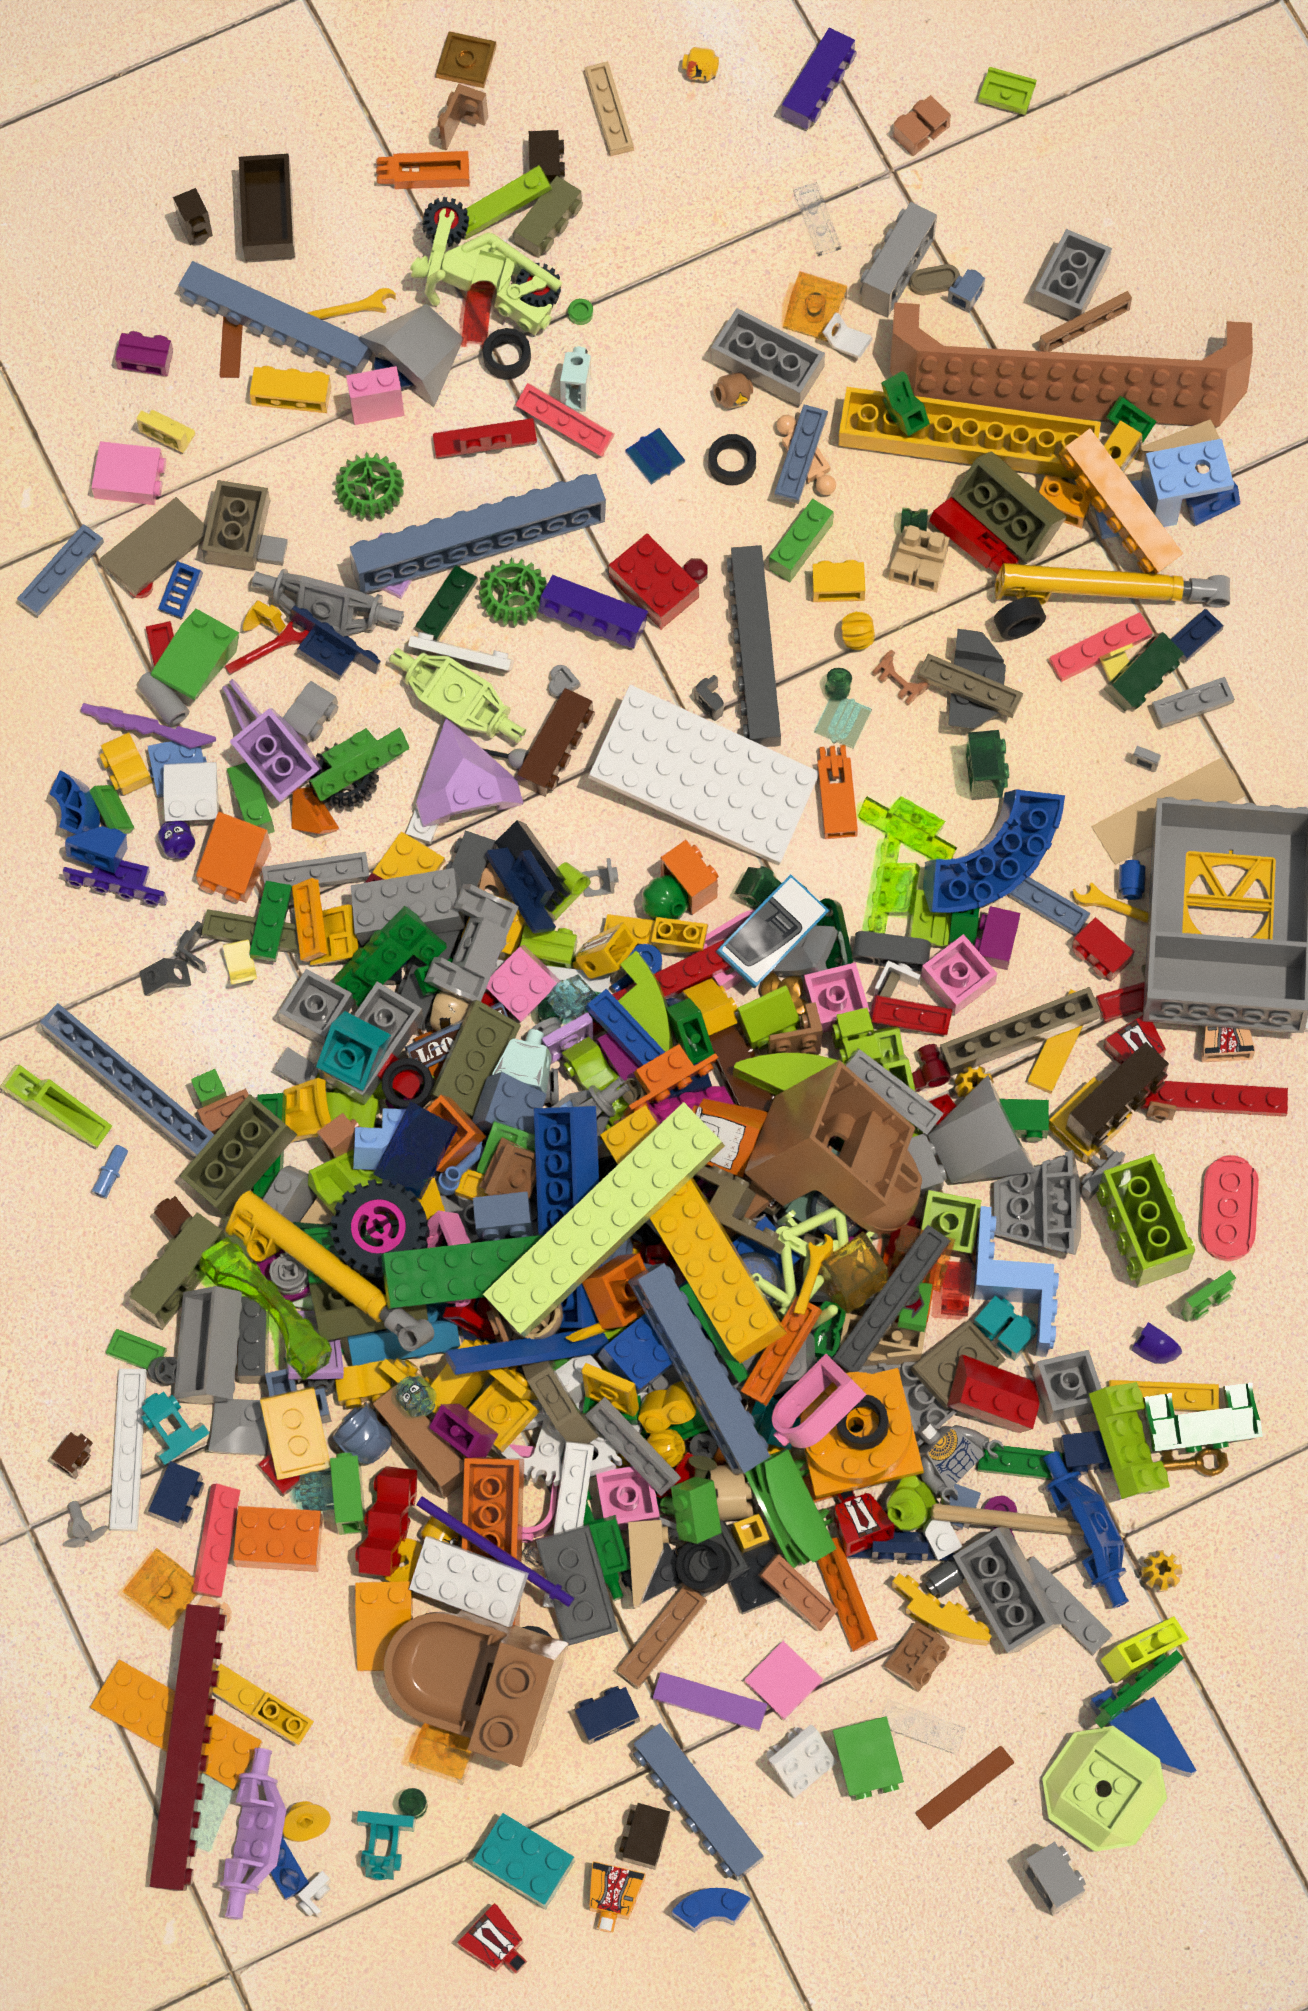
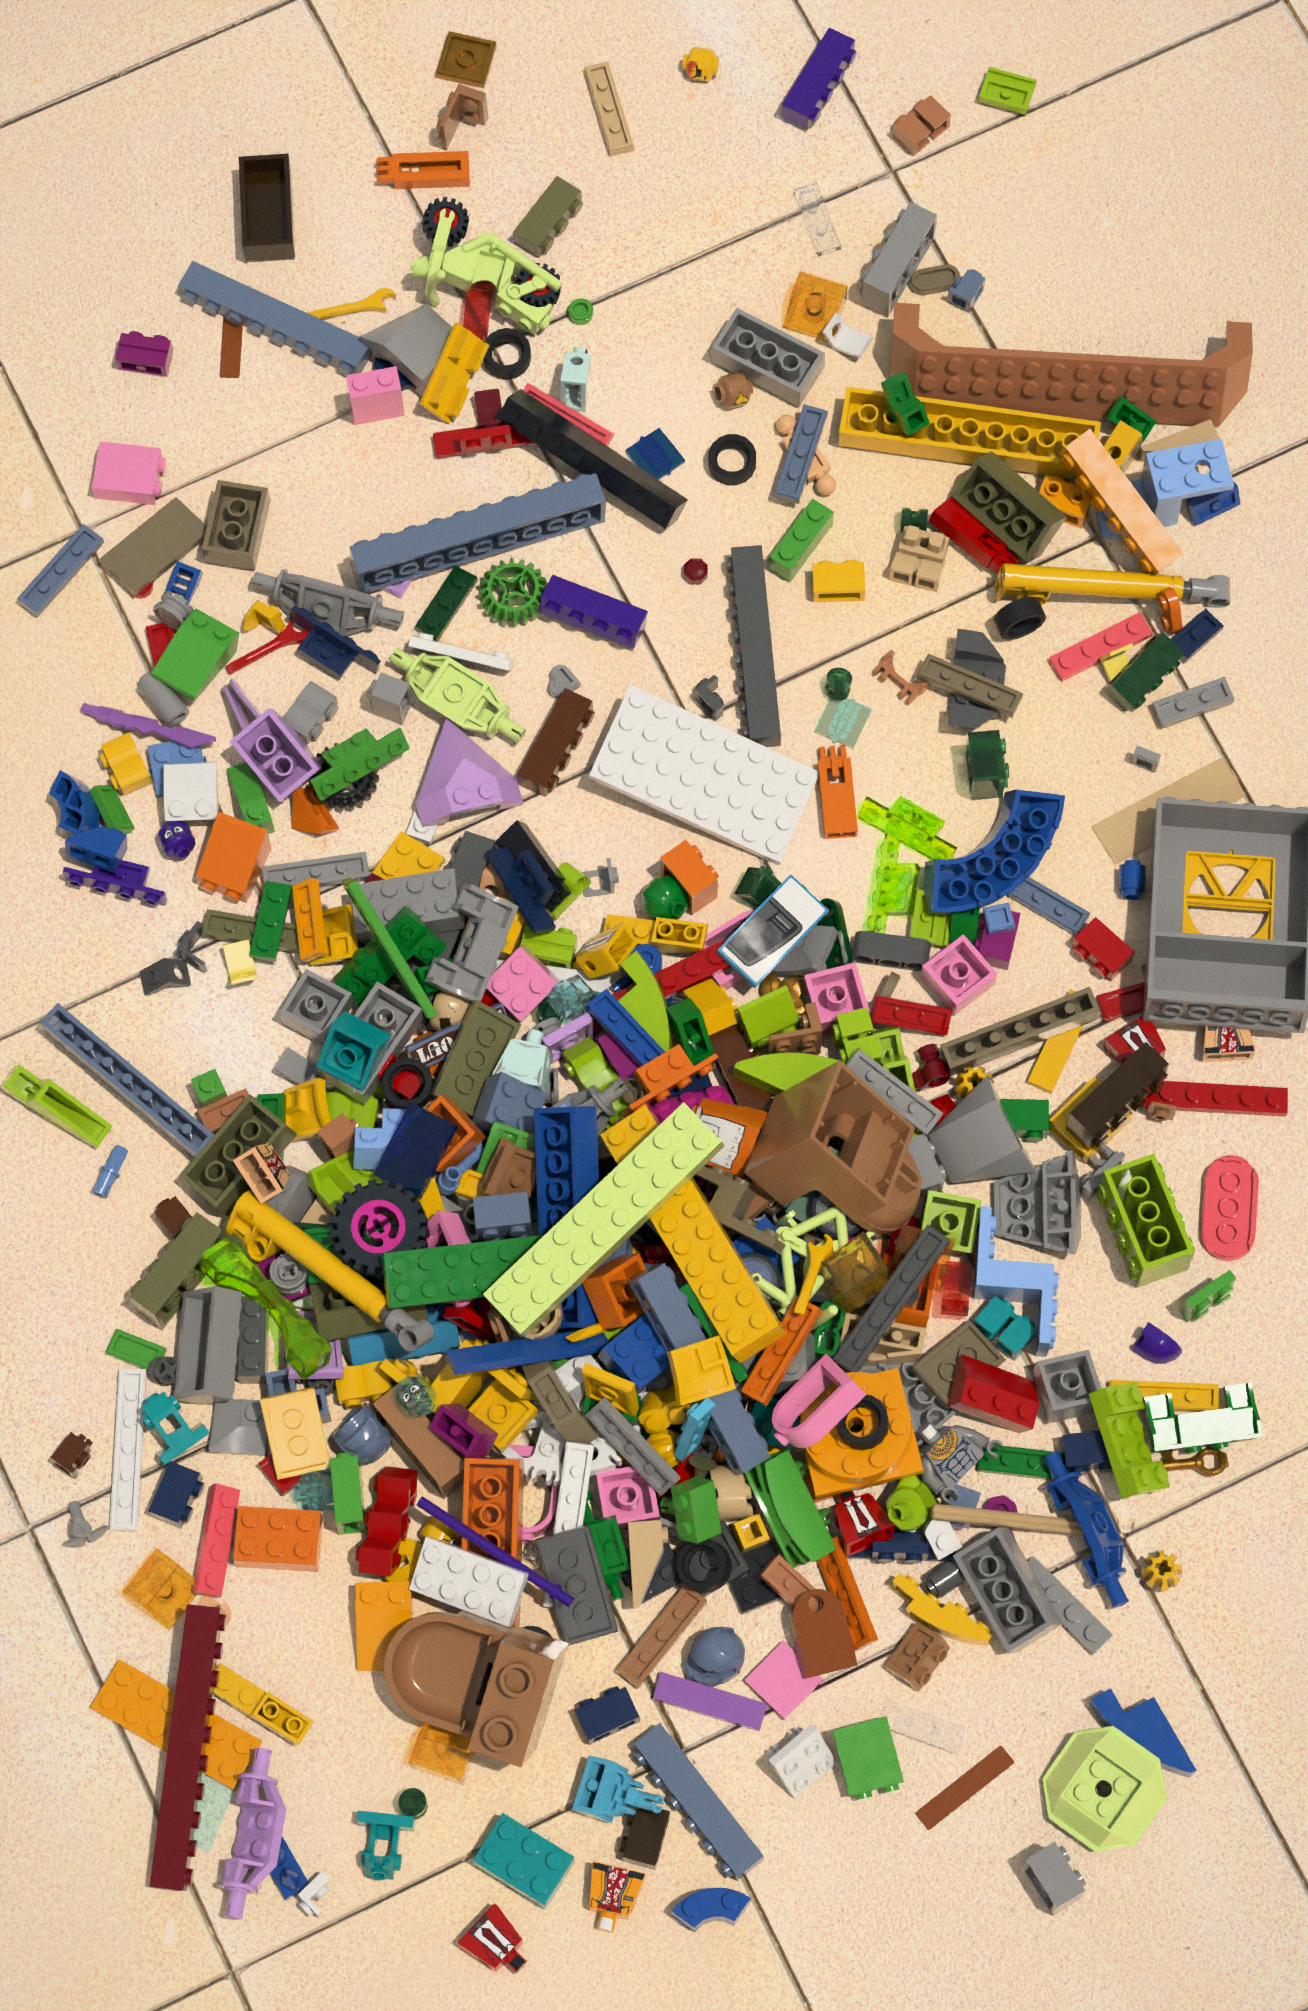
light yellow bracket [136,410,195,453] -> none
dark brown brick [173,188,213,245] -> none
yellow brick [250,366,331,413] -> none
light grey tile [257,535,288,566] -> none
yellow piece [283,1801,331,1842] -> none
bright green gear [335,452,404,520] -> none
lime plate [464,166,552,239] -> none
light grey hinge [482,748,529,769] -> none
dark brown brick [528,130,565,184] -> none
red brick [609,533,699,630] -> none
yellow piece [841,612,875,650] -> none
white bracket [874,961,921,995] -> none
bright green tile [897,1282,933,1332] -> none
light grey brick [1033,229,1112,320] -> none
medium nougat tile [1039,291,1132,352] -> none
yellow piece [1072,883,1148,923] -> none
green plate [1094,1650,1184,1729] -> none
neon yellow slope [1101,1616,1189,1683] -> none
none -> light grey wheel [153,591,194,630]
none -> light nougat torso [233,1143,290,1204]
none -> bright green tile [342,877,437,1019]
none -> light grey brick [368,672,413,725]
none -> yellow brick [419,323,489,424]
none -> dark red bracket [474,388,503,426]
none -> black brick [498,389,688,529]
none -> medium azure brick [572,1755,664,1823]
none -> yellow plate [667,1335,736,1406]
none -> medium azure plate [674,1397,716,1462]
none -> sand blue helmet [683,1626,745,1687]
none -> dark orange tile [789,1589,858,1679]
none -> medium blue tile [983,902,1015,935]
none -> orange plate [1158,587,1183,634]

